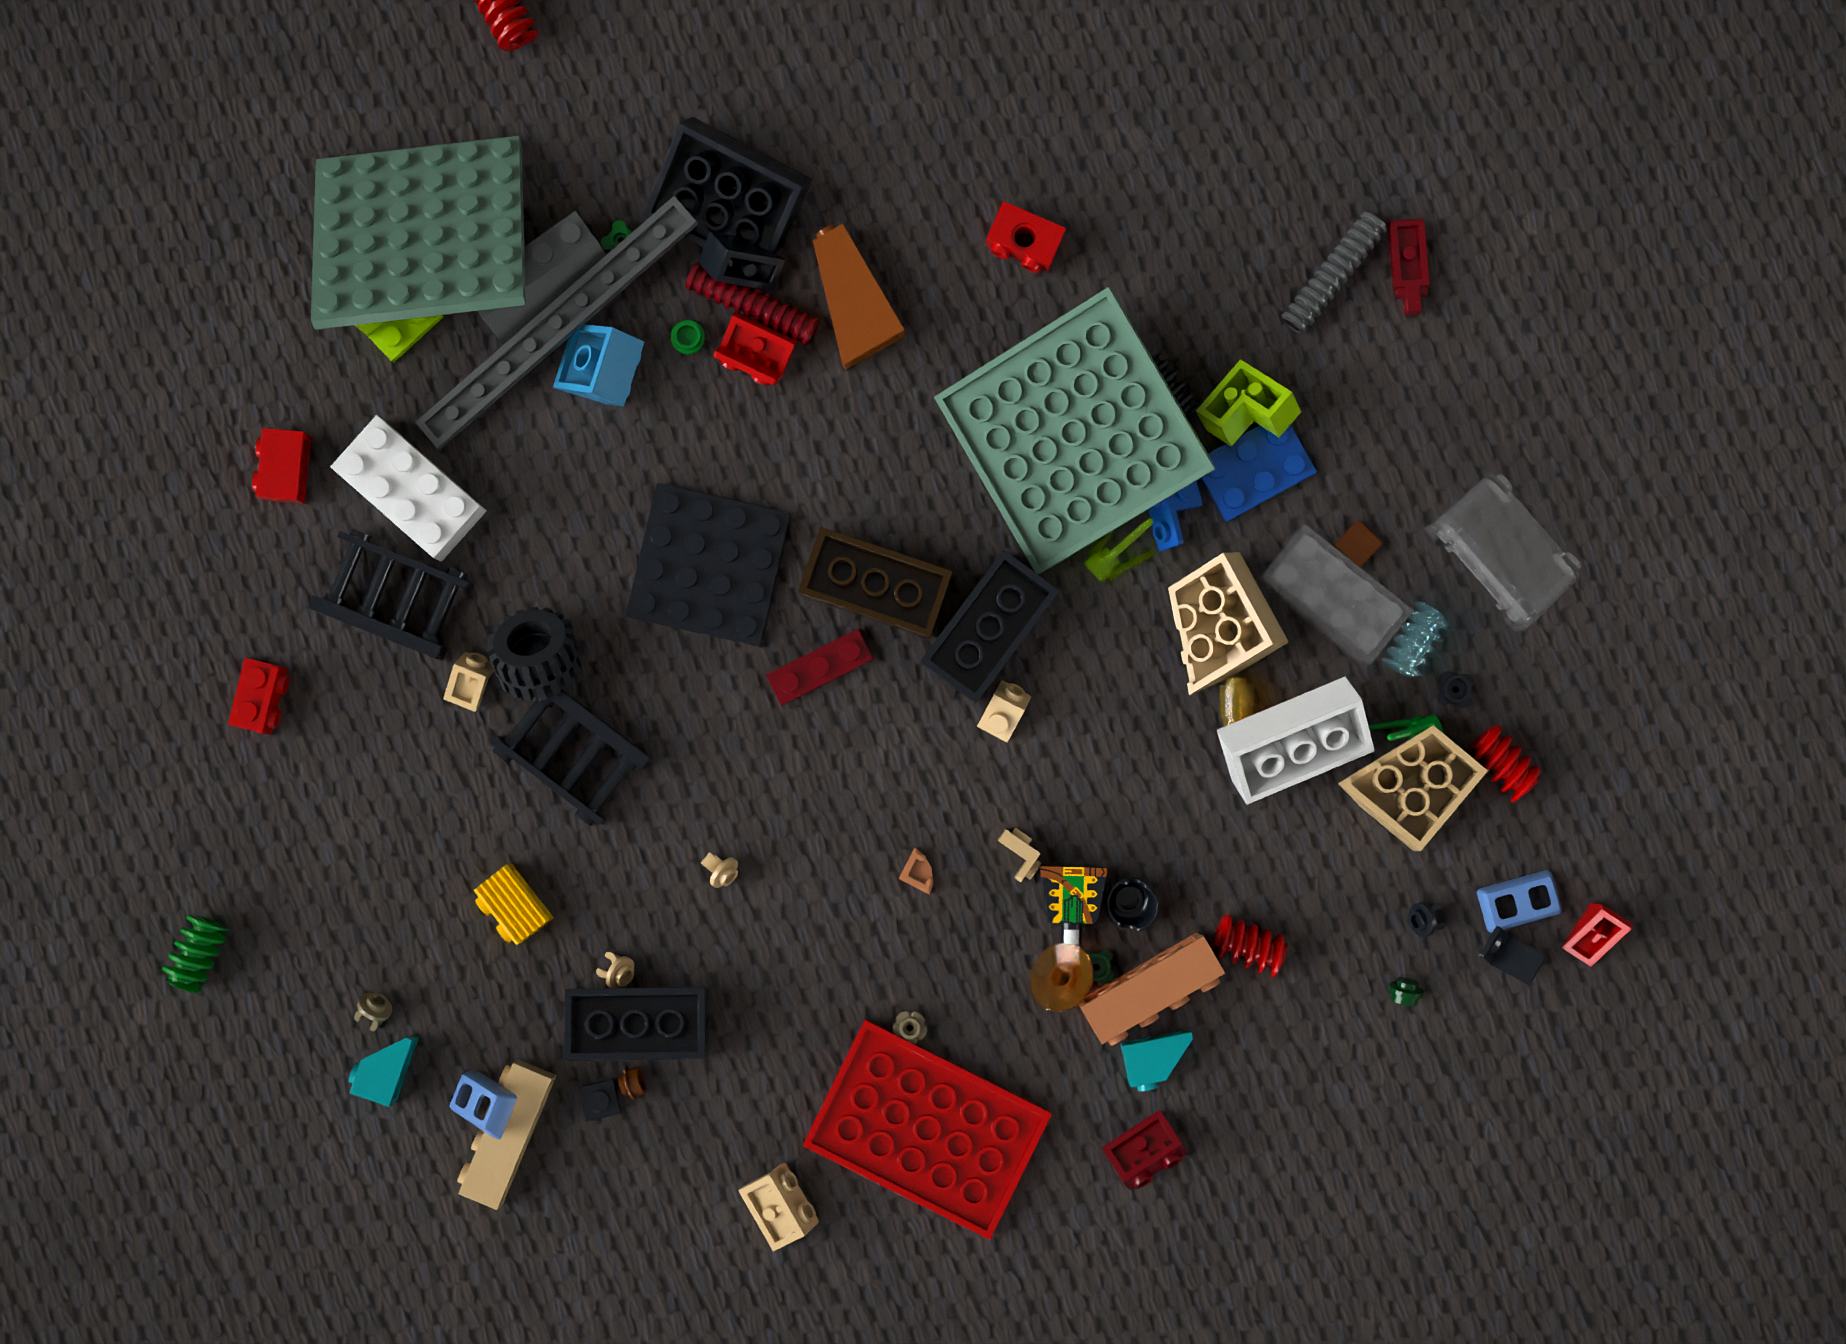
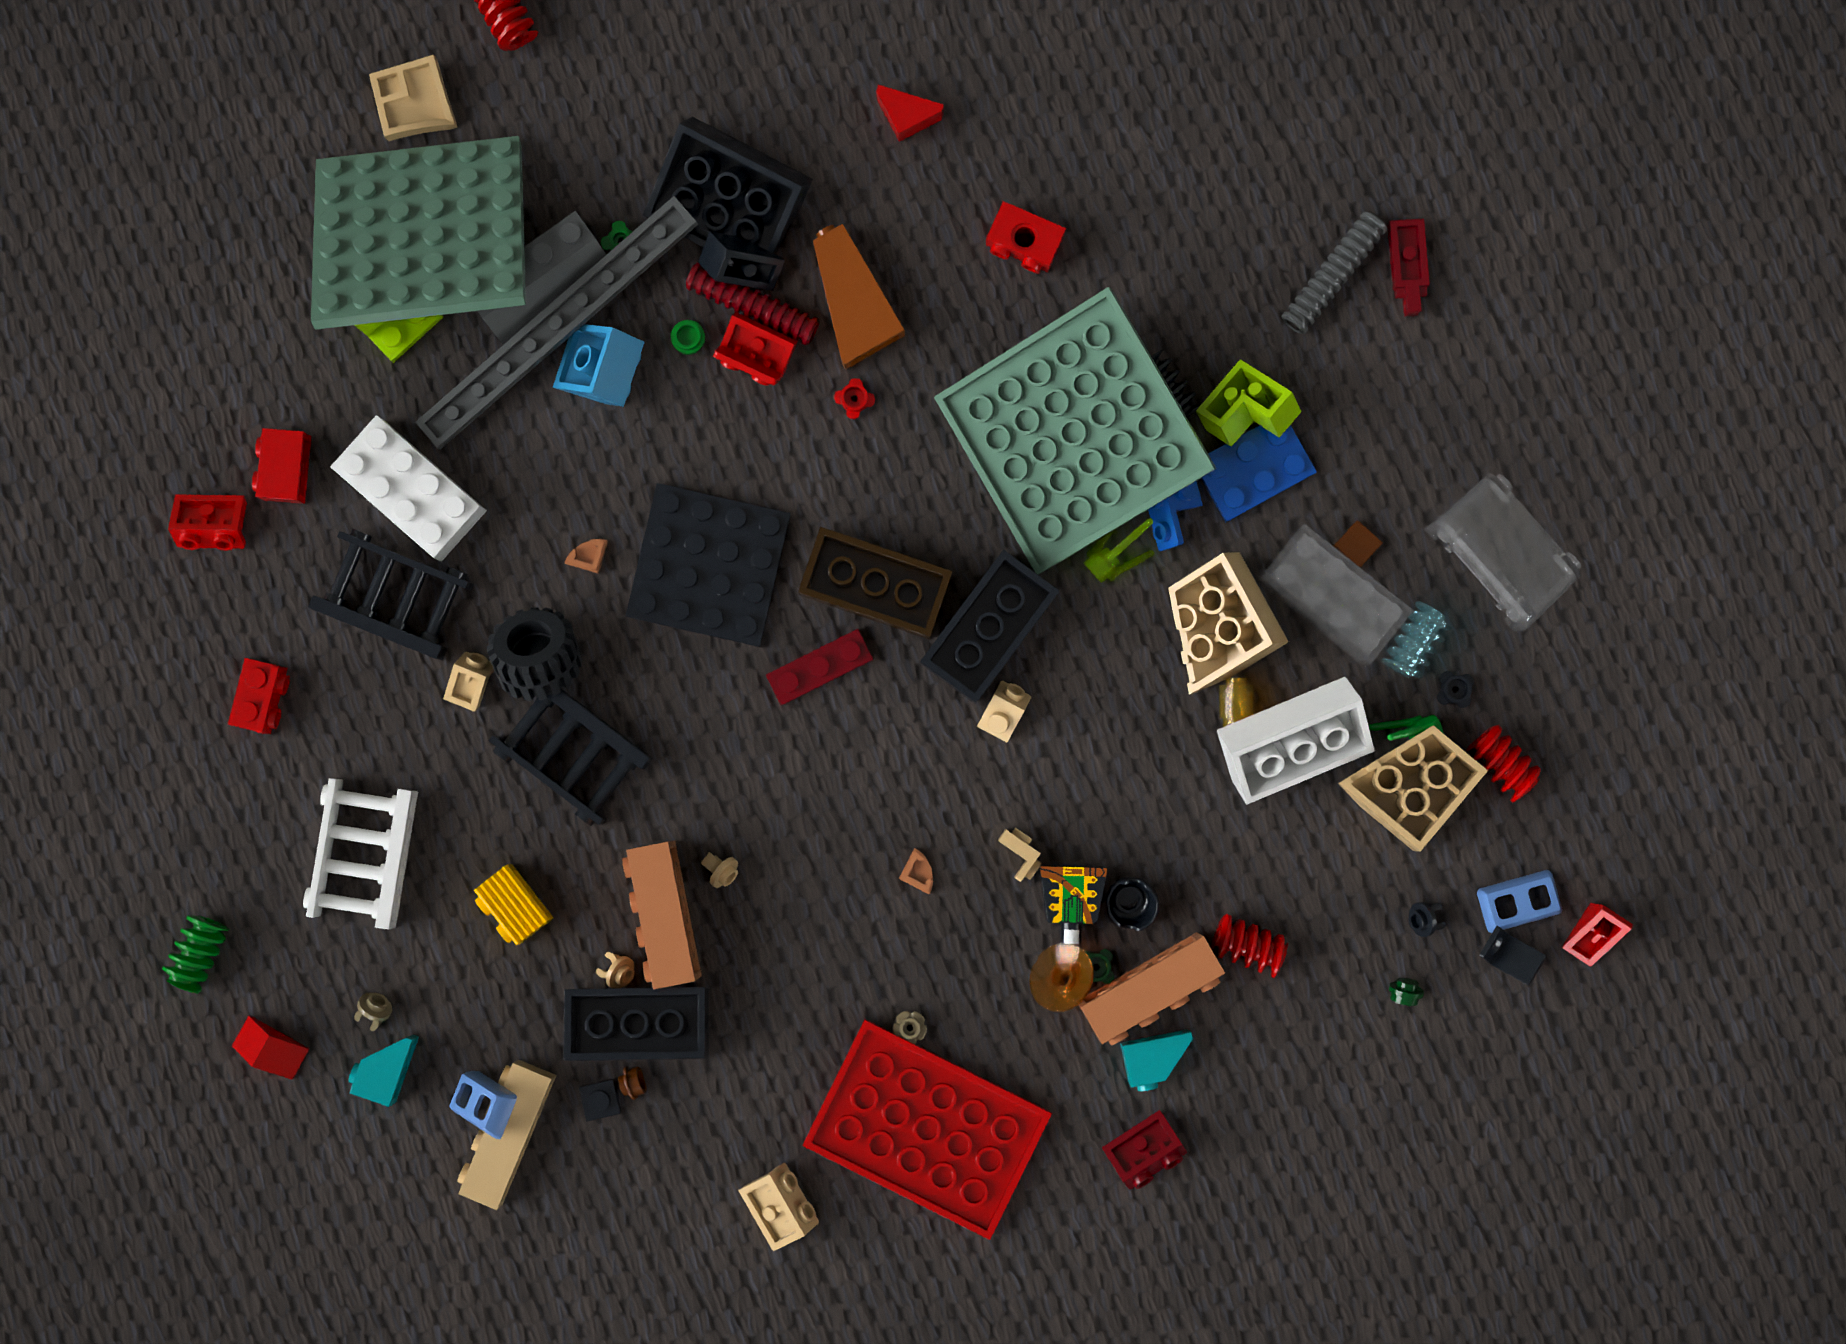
none -> red bracket [168,494,247,551]
none -> red slope [232,1015,310,1080]
none -> white fence [303,778,418,930]
none -> tan plate [369,55,457,141]
none -> nougat tile [565,539,608,574]
none -> nougat brick [622,840,702,990]
none -> red plate [834,378,875,419]
none -> red slope [876,84,944,142]

